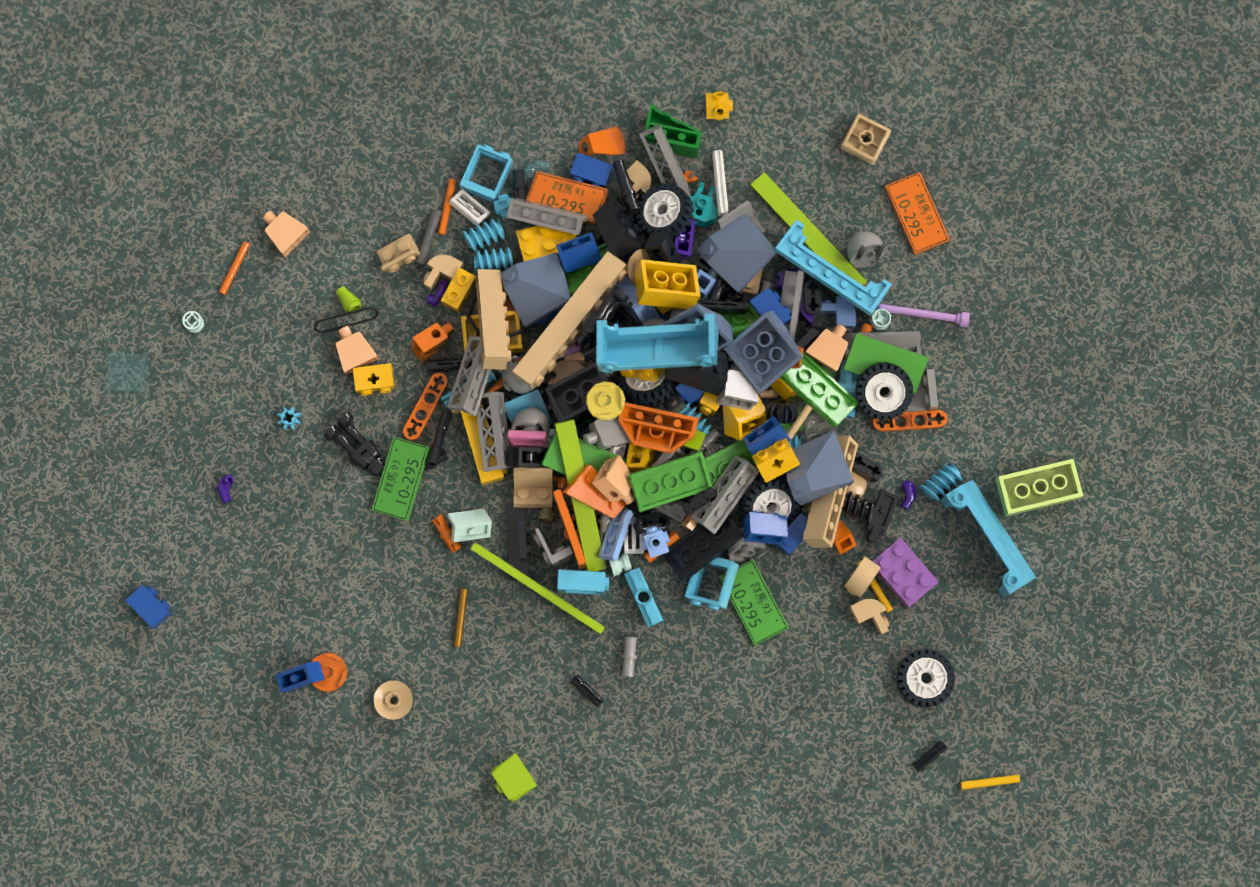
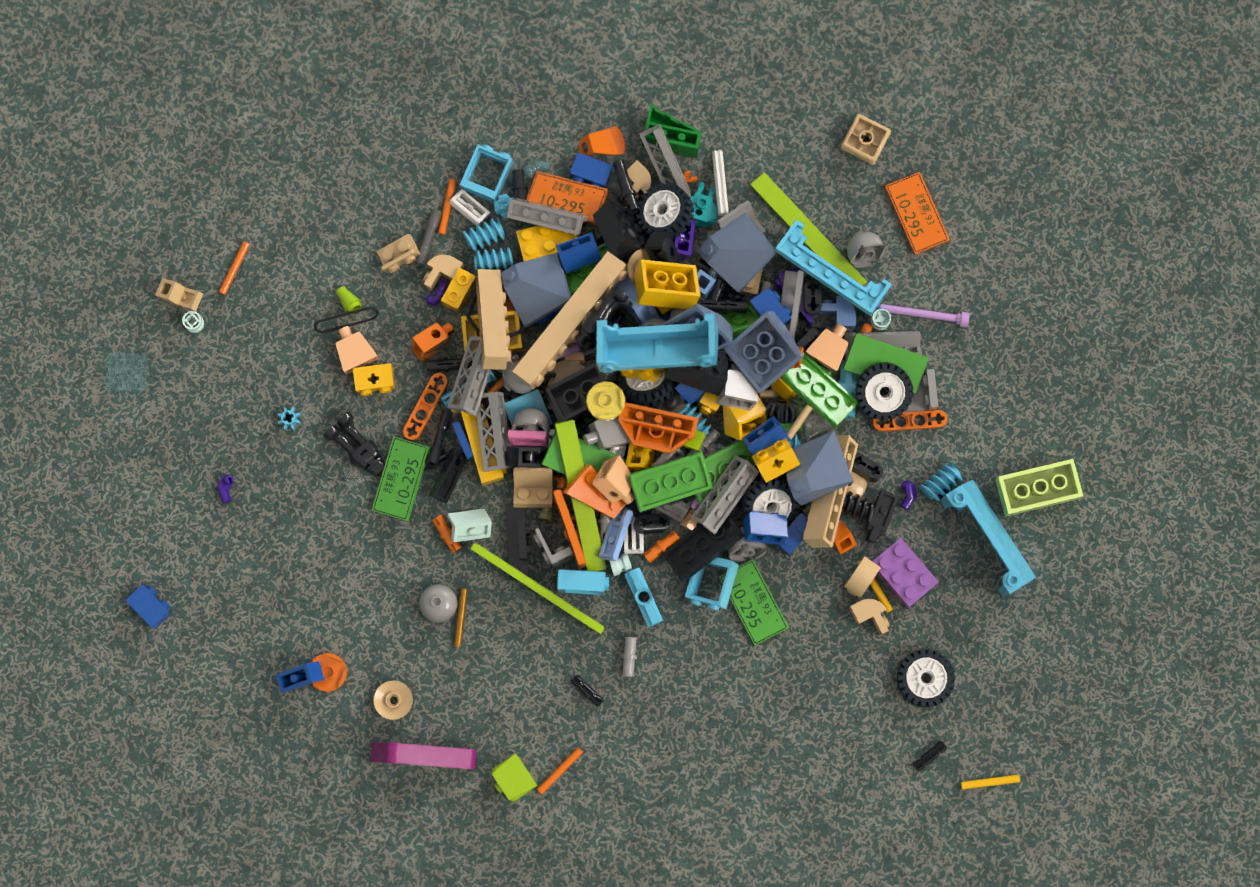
light nougat torso [263,211,310,257] -> none
light blue brick [641,526,670,558] -> none
black axle [682,486,716,515] -> none
yellow brick [706,91,733,120] -> none
none -> tan brick [155,278,203,311]
none -> beam [370,742,477,769]
none -> light grey cylinder [419,584,458,623]
none -> black hinge [430,448,466,504]
none -> blue tile [452,422,474,461]
none -> orange bar [537,747,583,794]

